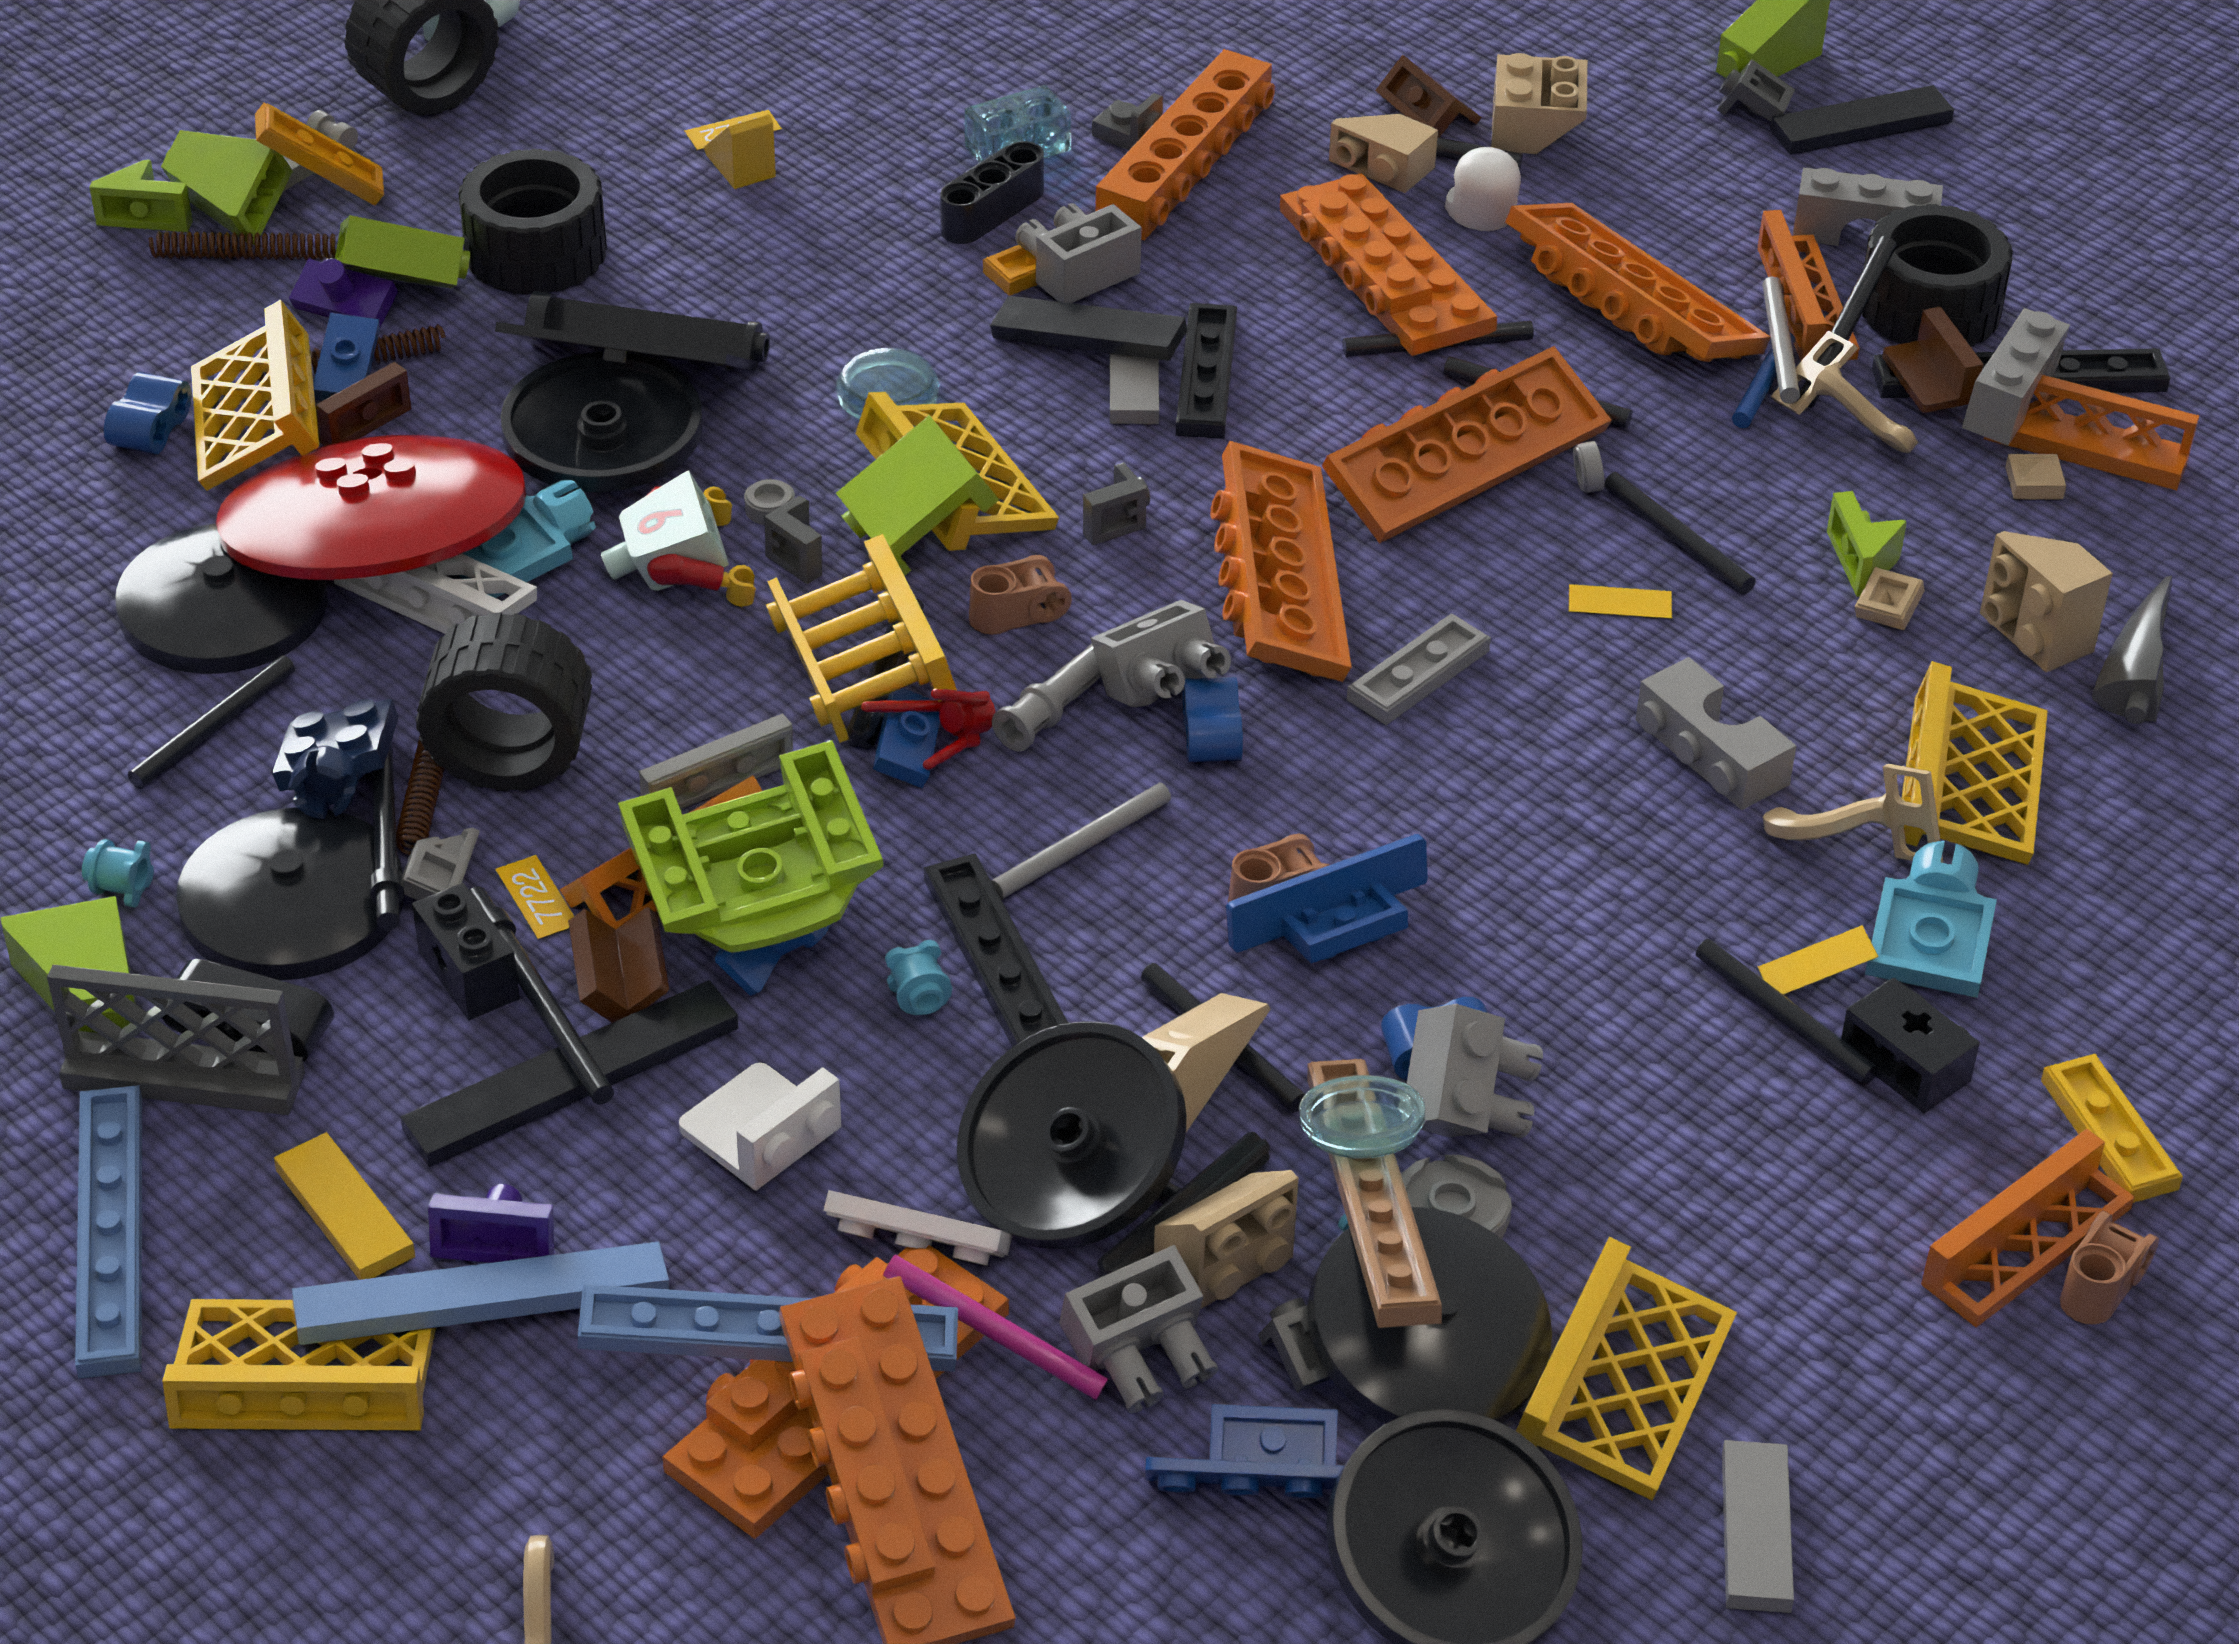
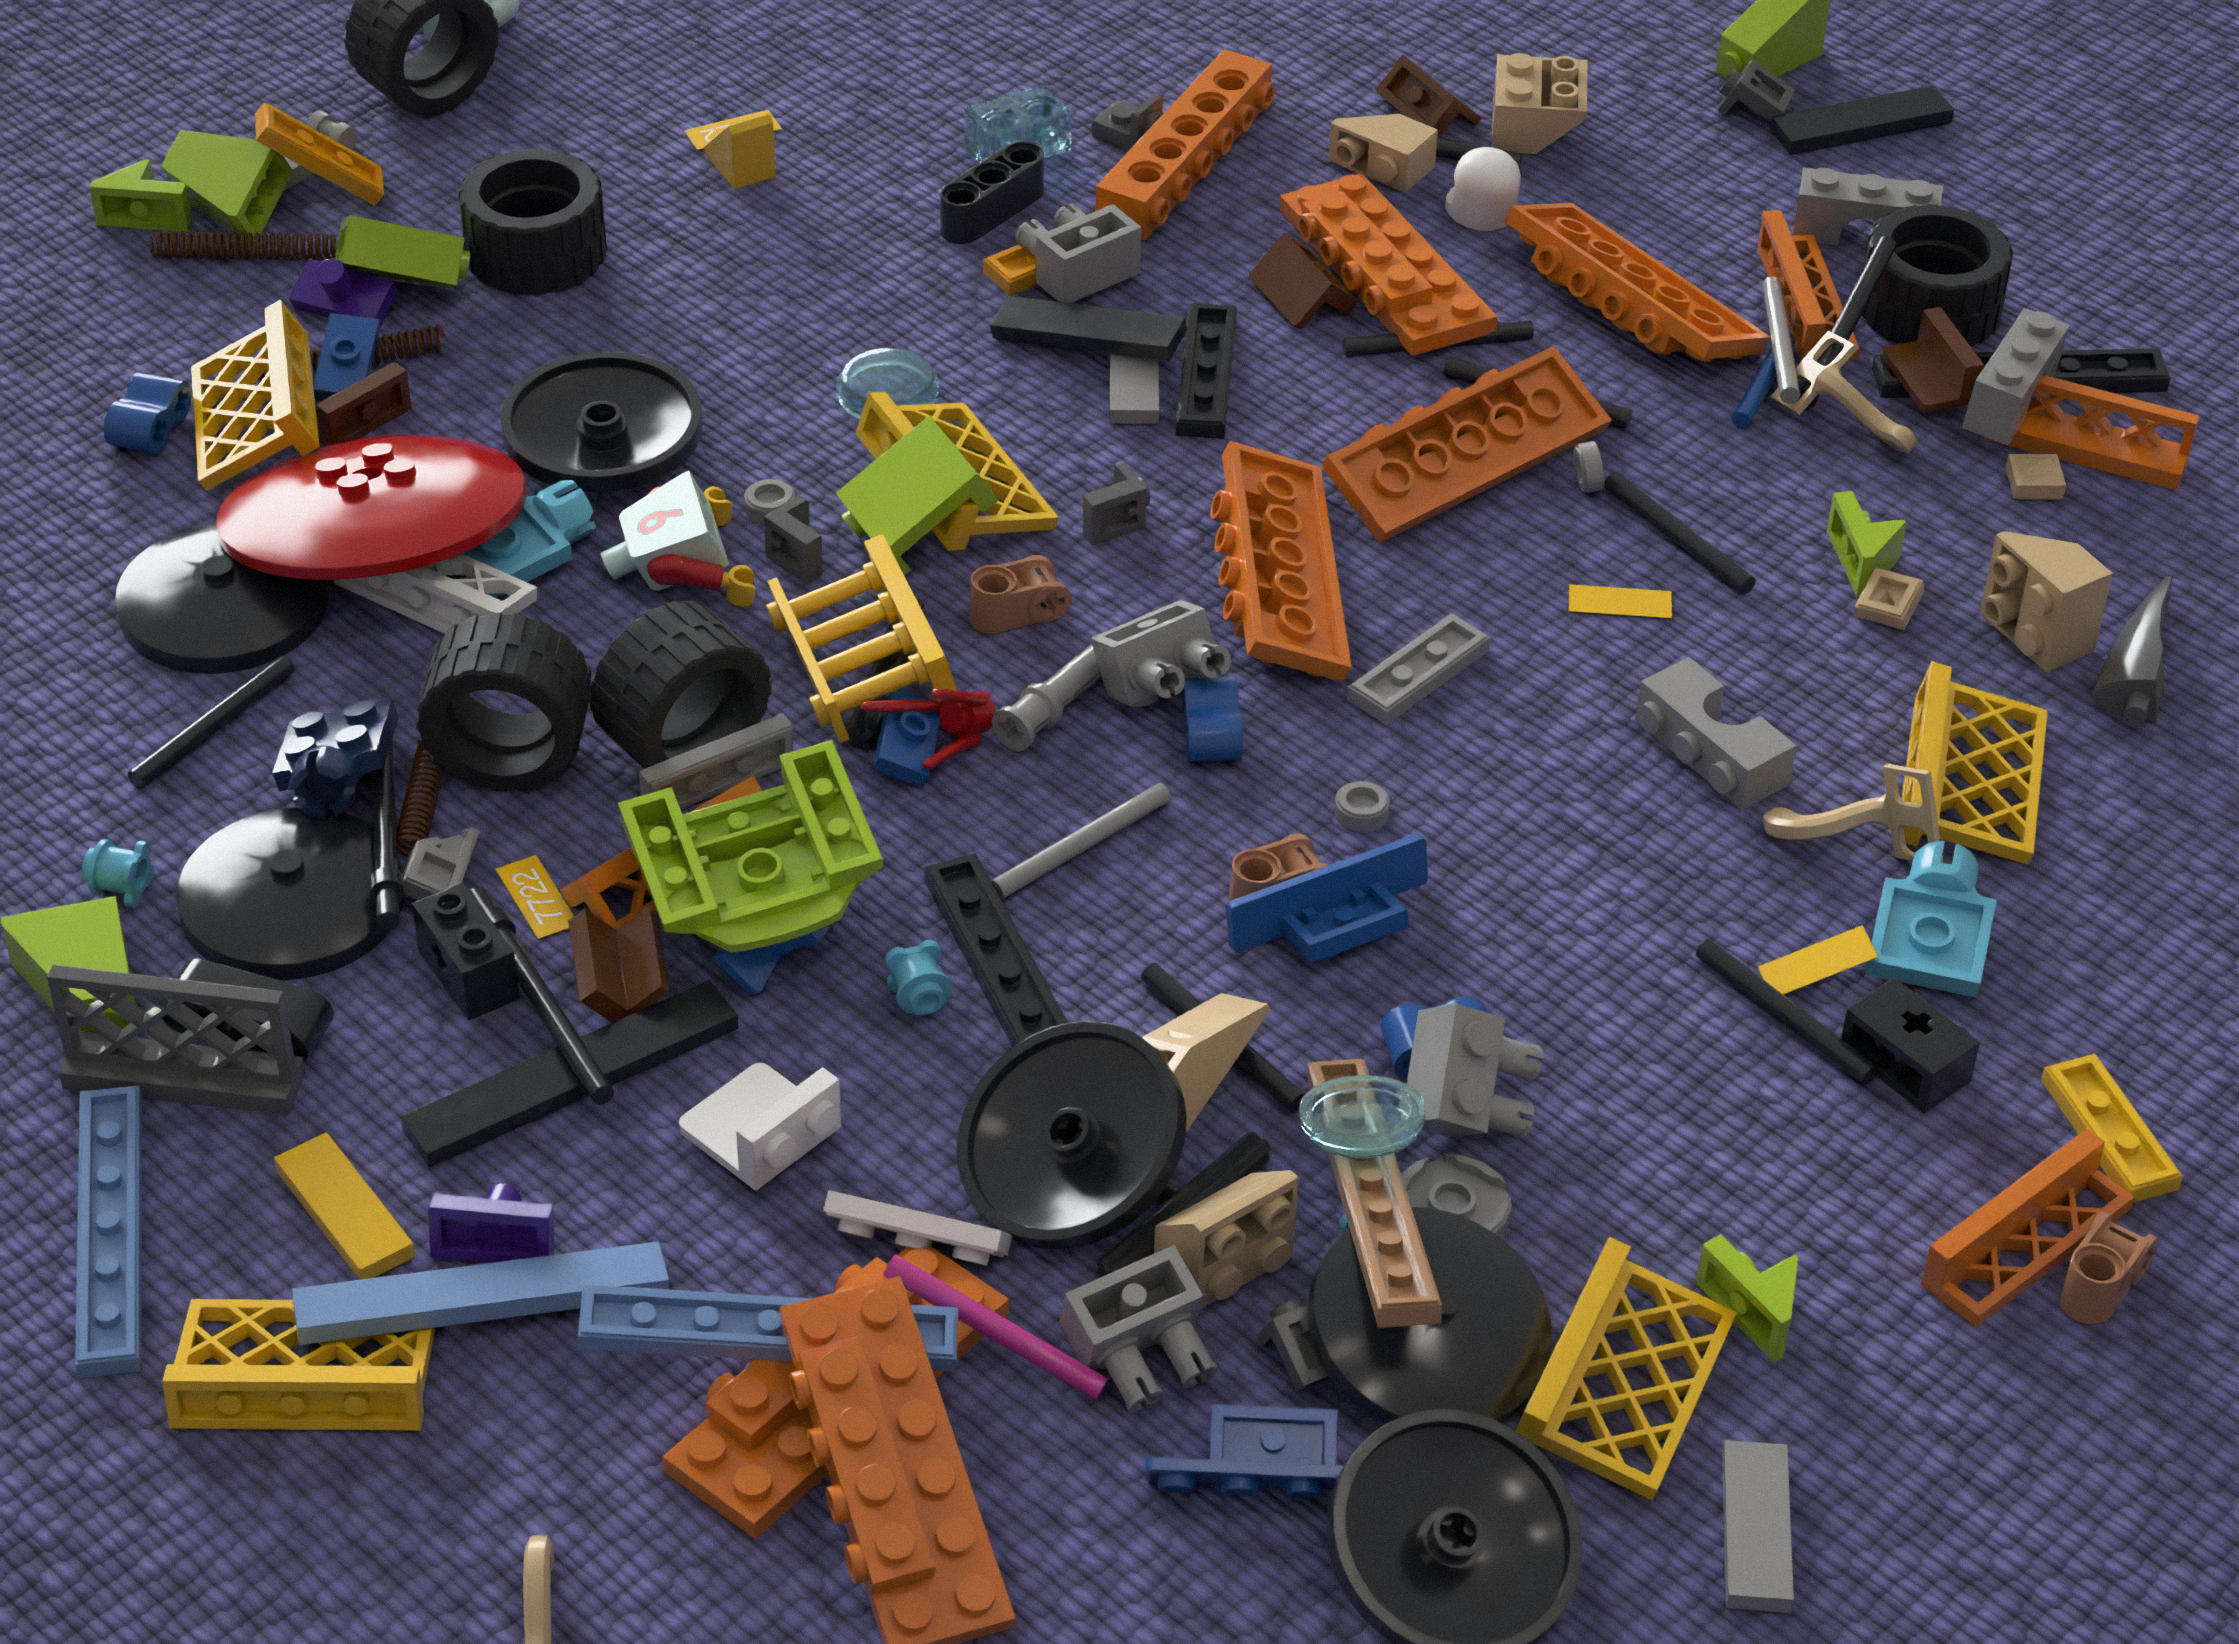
black door [495,291,770,371] -> none
none -> black tyre [589,600,772,769]
none -> reddish brown panel [1249,233,1359,329]
none -> light grey tile [1334,781,1390,833]
none -> lime slope [1695,1234,1798,1362]

